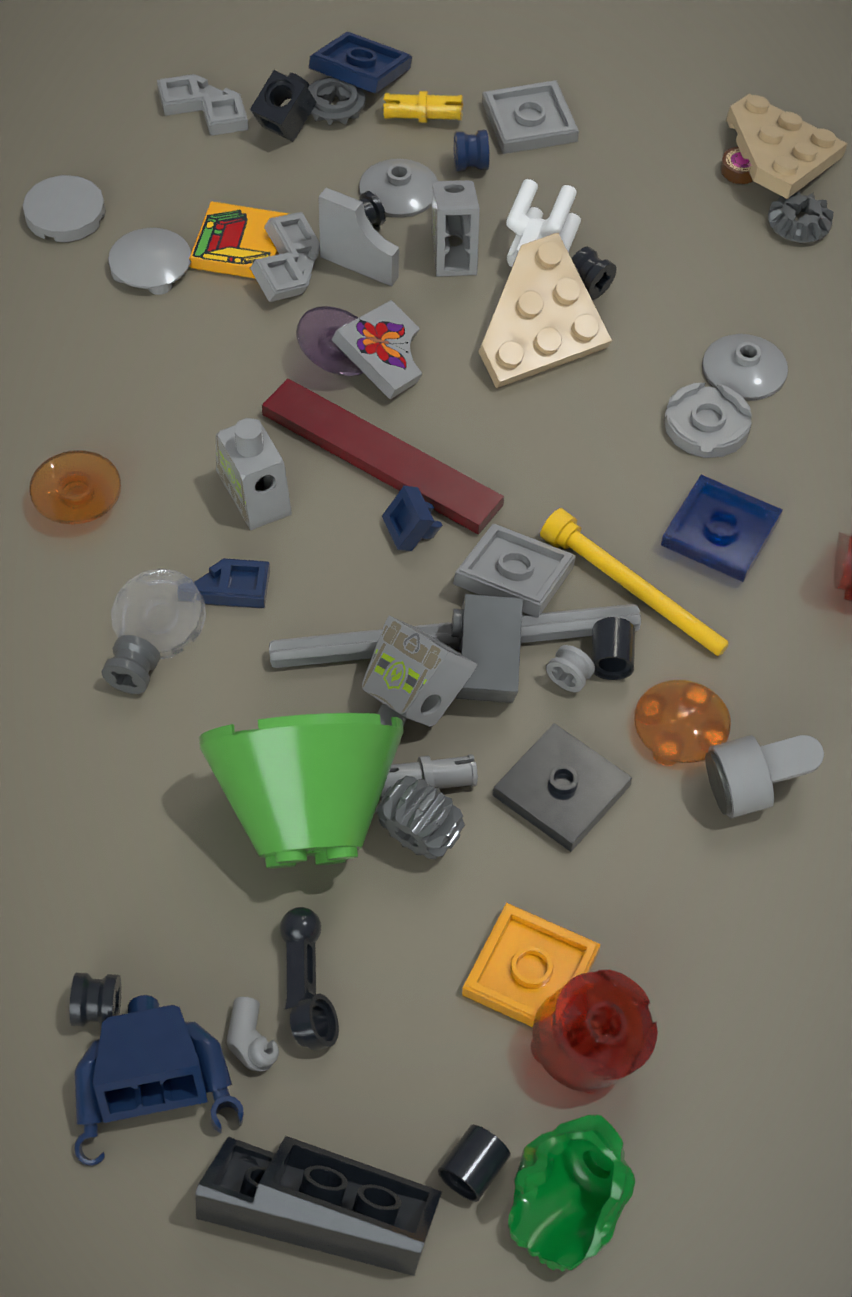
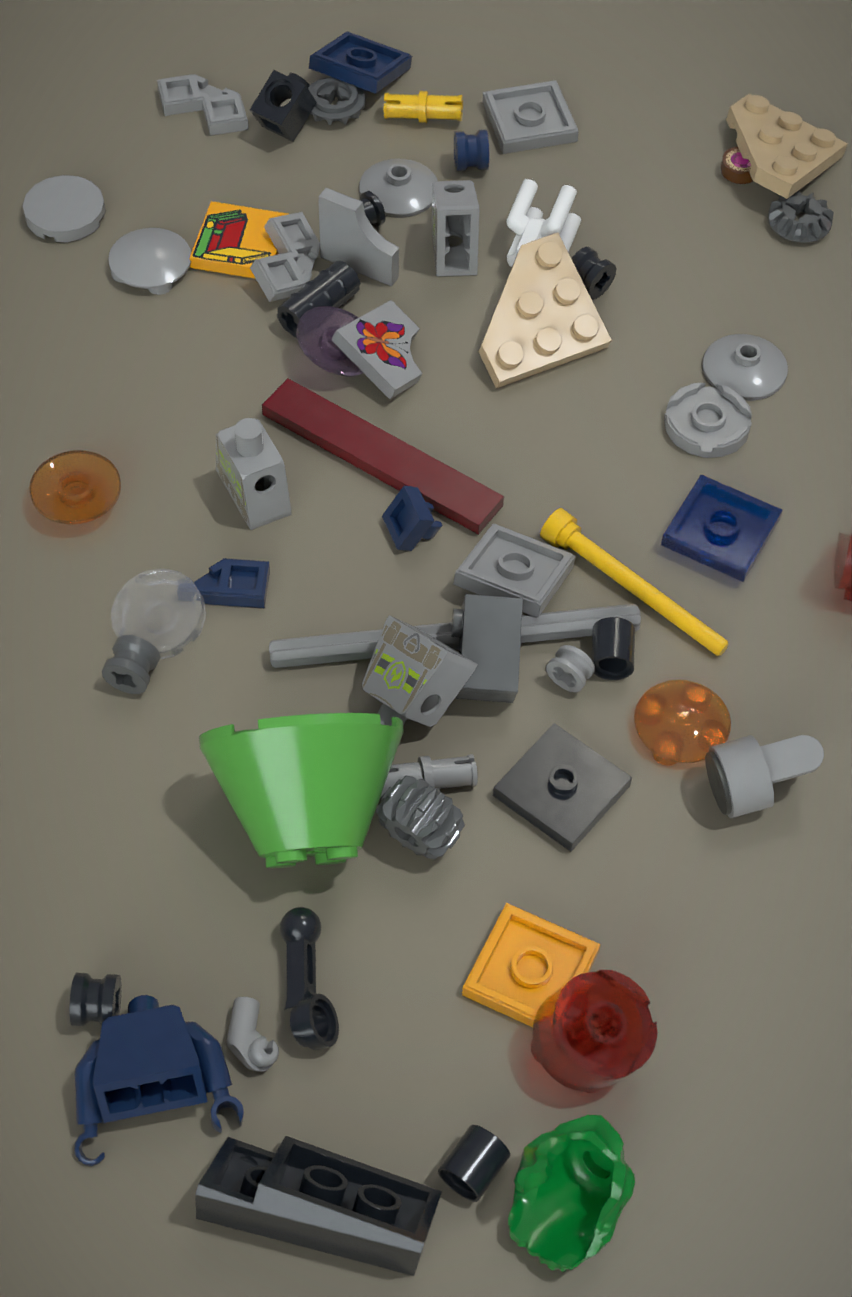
none -> black axle [277,260,361,338]

